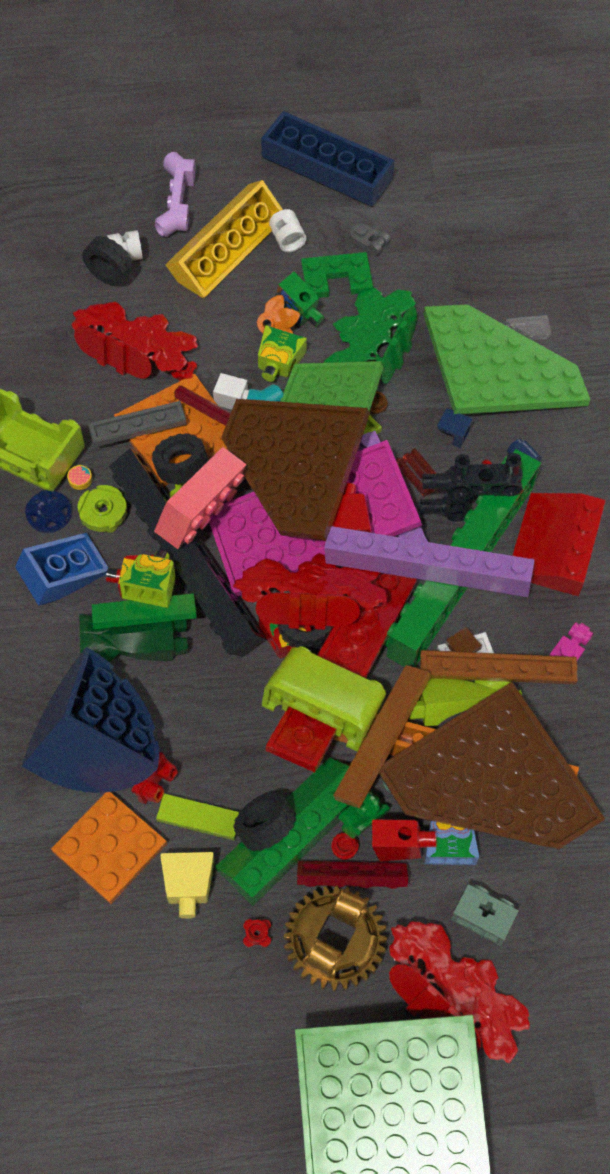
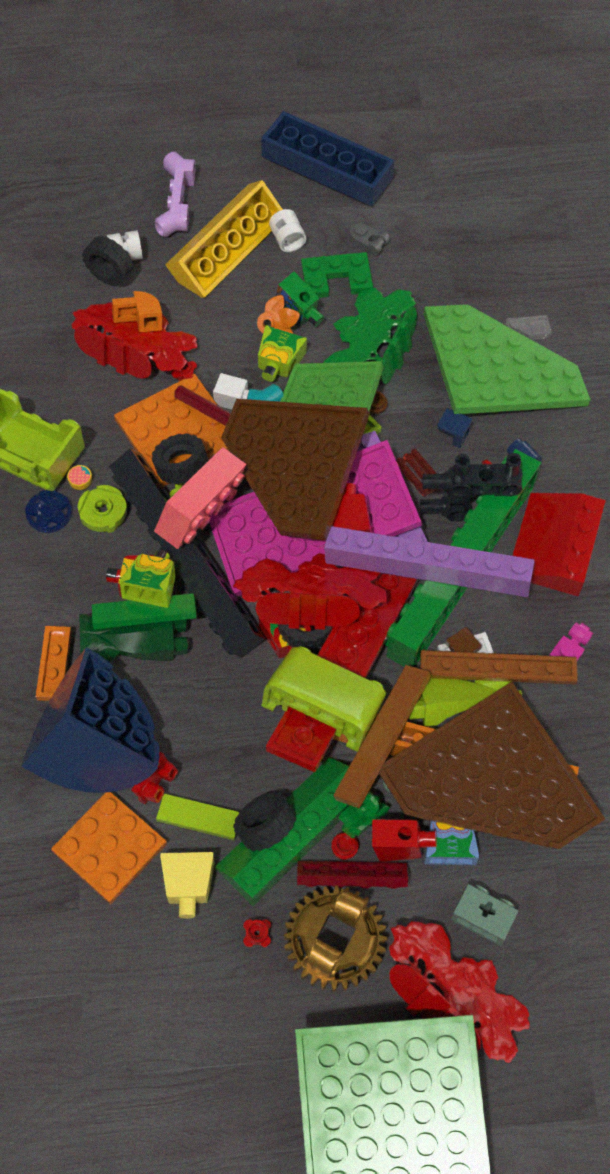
blue slope [15,533,108,606] -> none
dark grey tile [88,401,187,447] -> none
none -> orange plate [36,626,72,701]
none -> orange brick [112,291,162,333]

